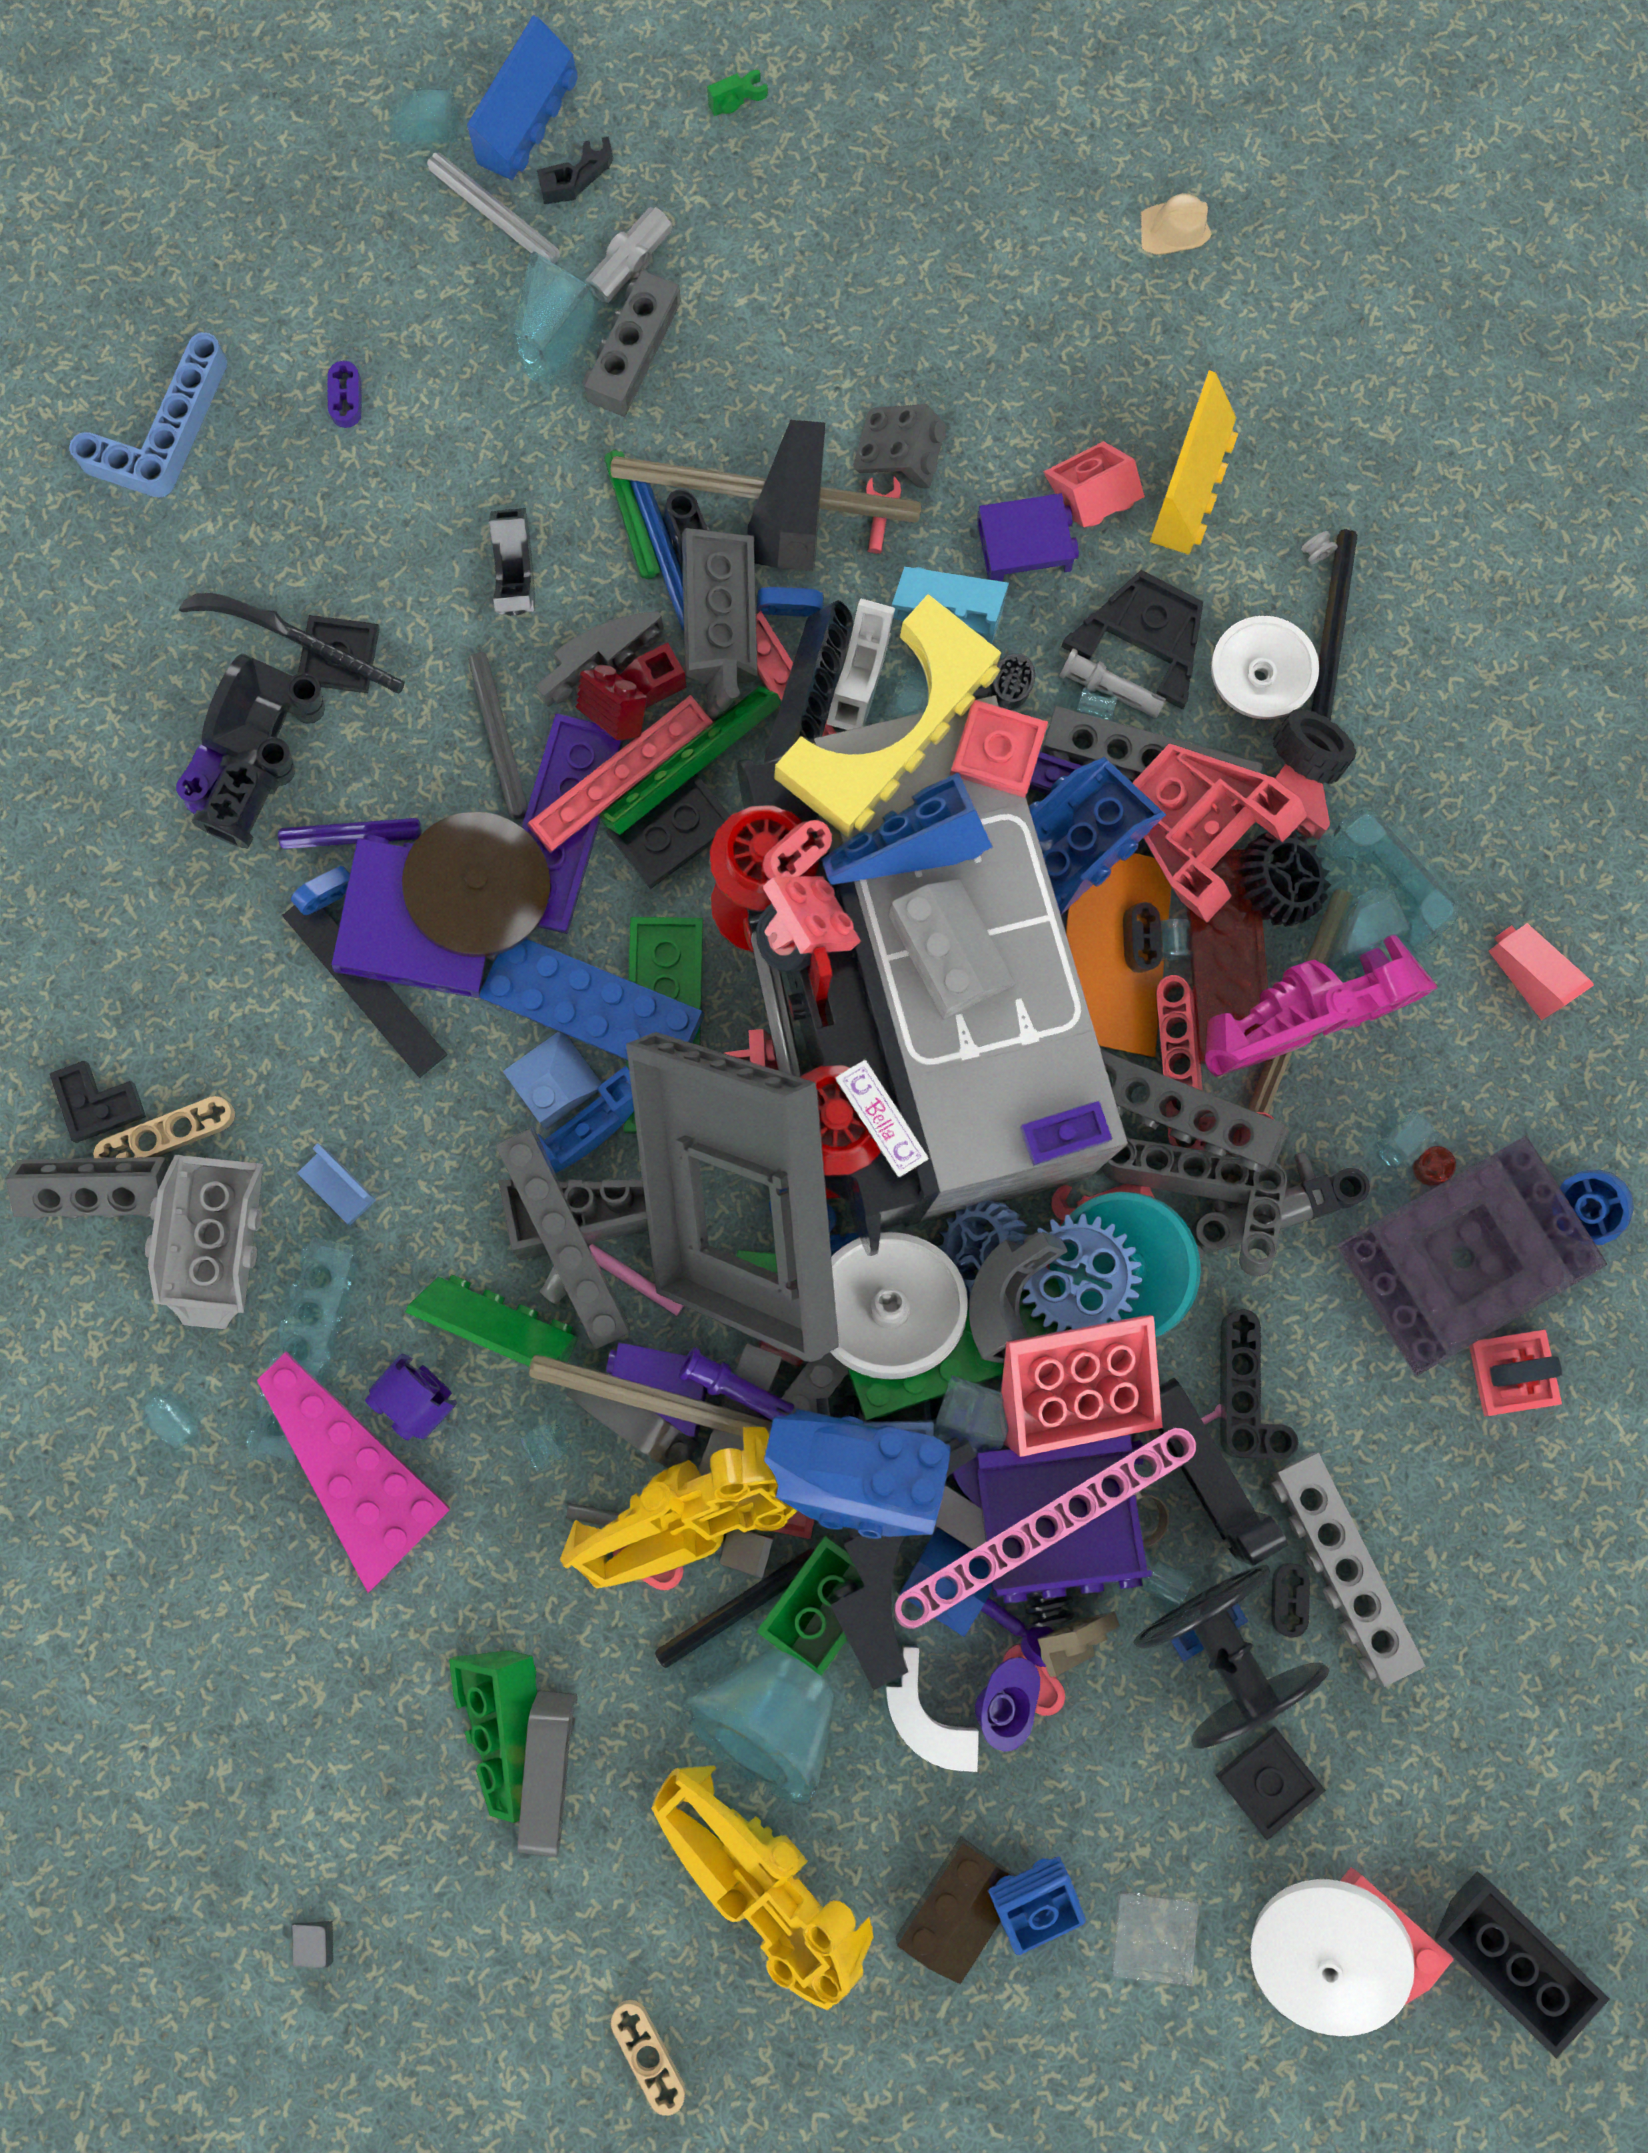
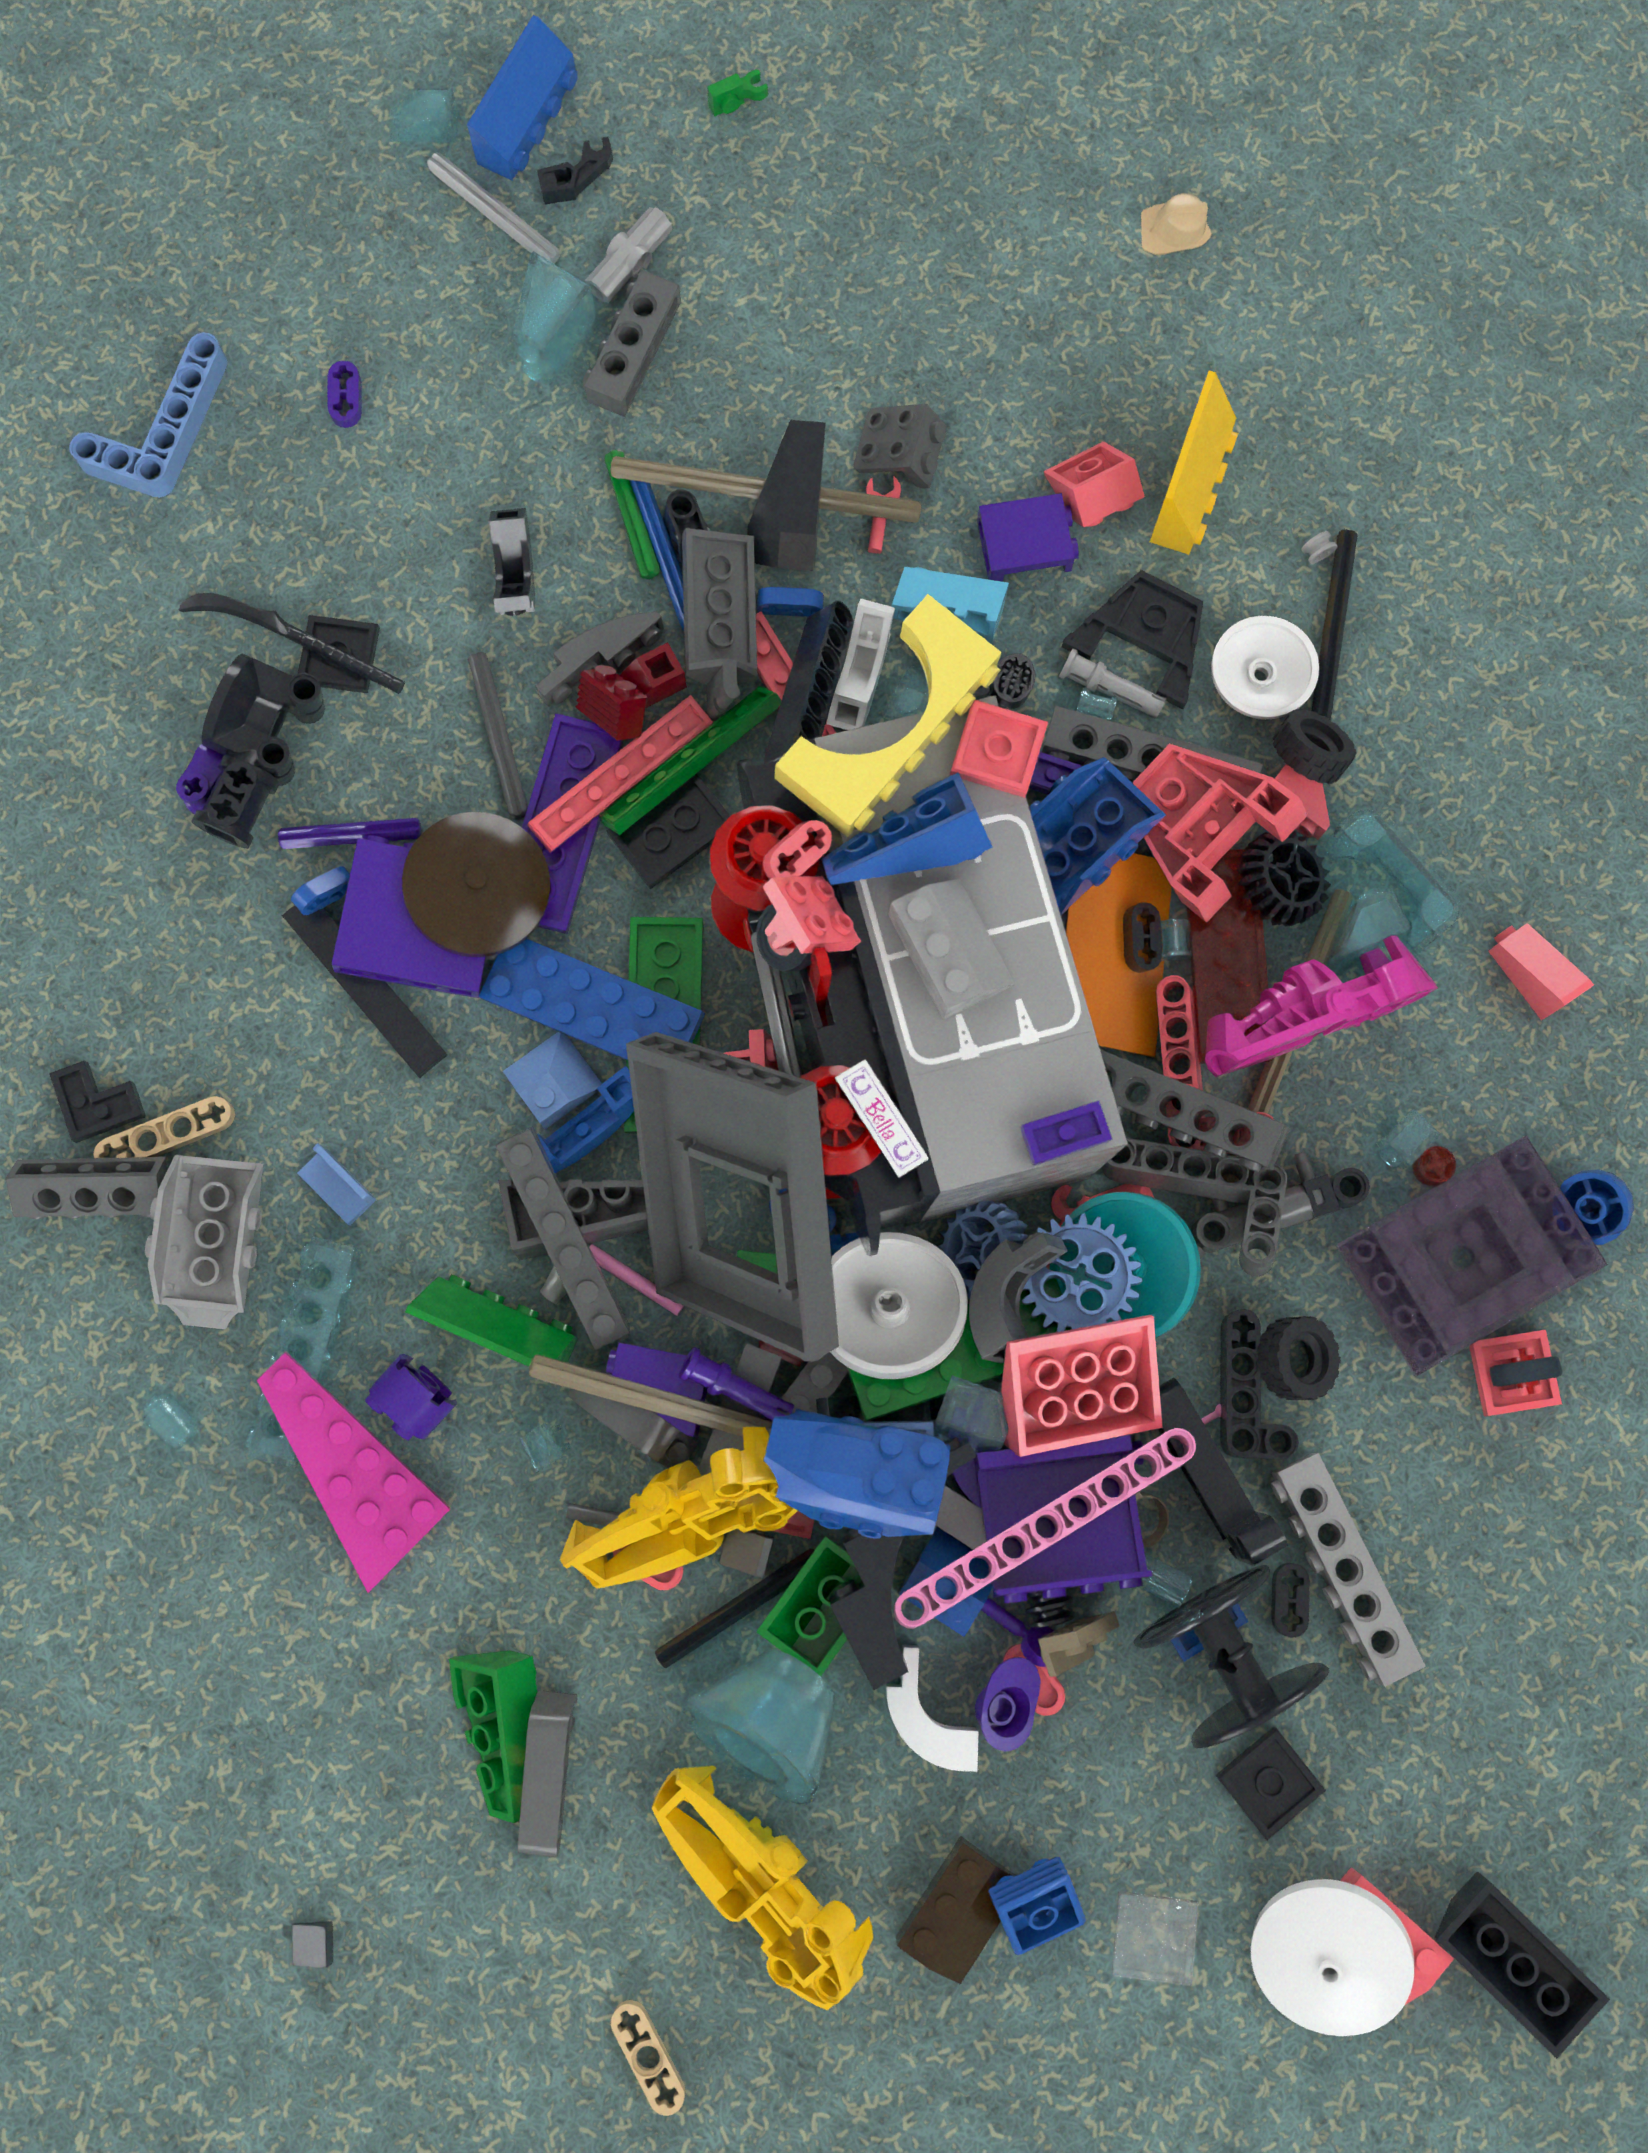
none -> black tyre [1257,1316,1341,1400]

